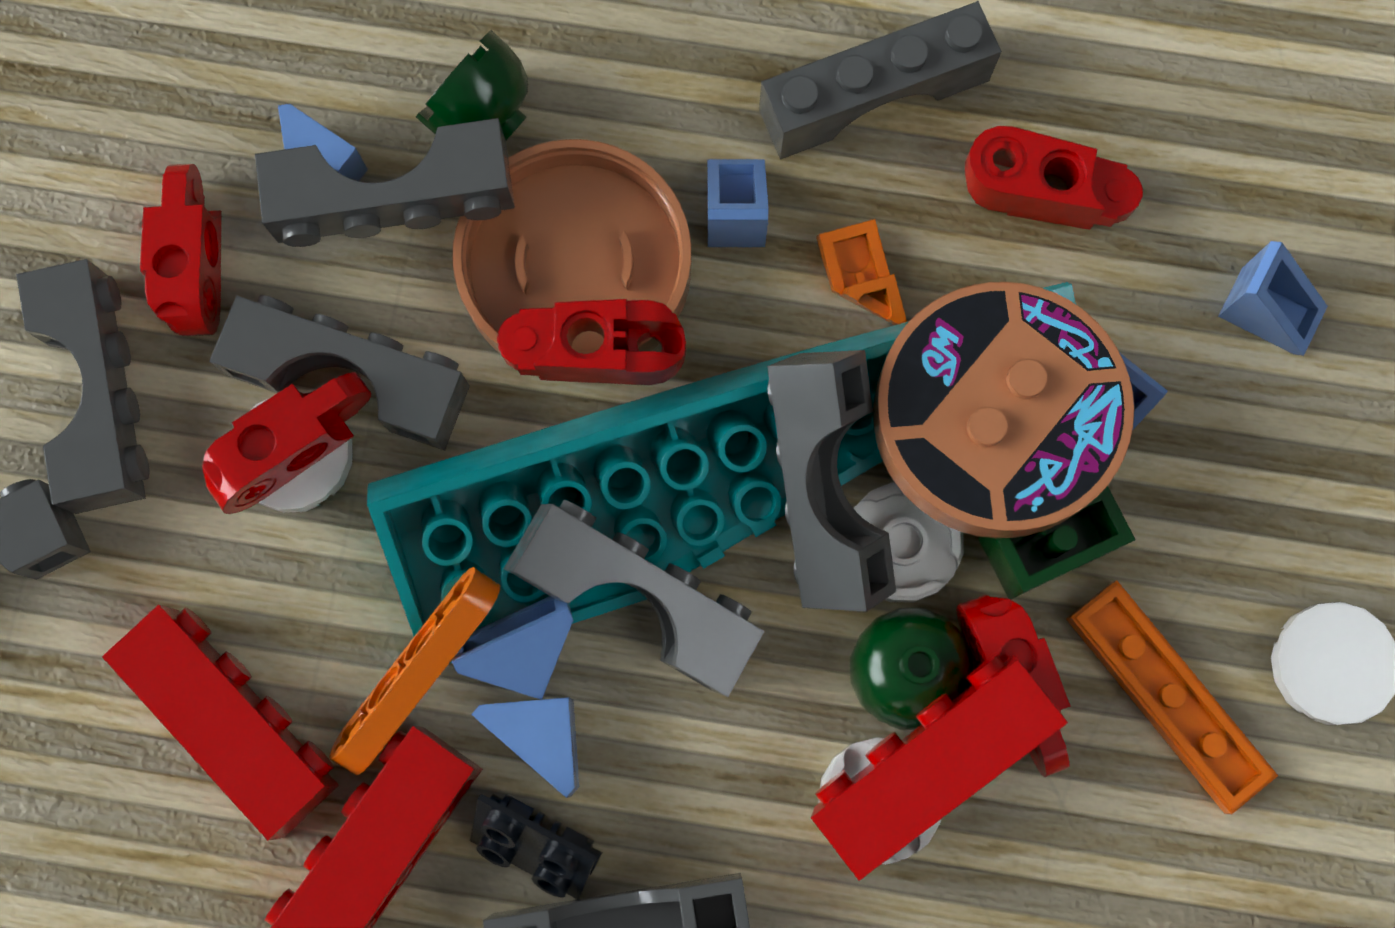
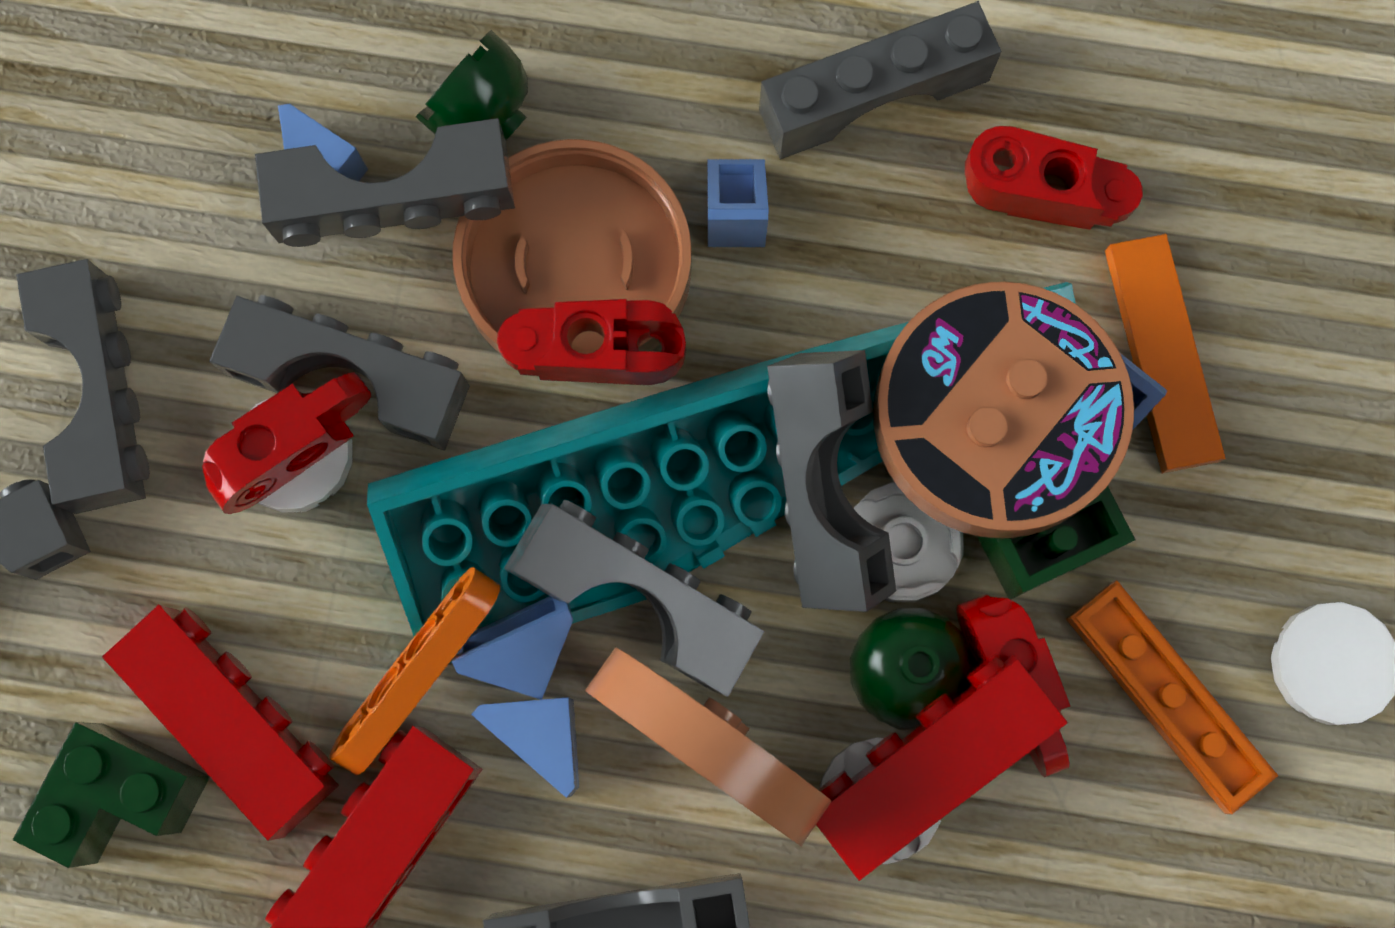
red piece [140,164,222,336] -> none
black hinge [470,794,603,899] -> none
orange slope [816,219,907,325] -> none
medium blue slope [1218,241,1328,356] -> none
none -> dark green brick [12,722,210,868]
none -> nougat brick [585,647,831,846]
none -> orange tile [1105,234,1226,474]

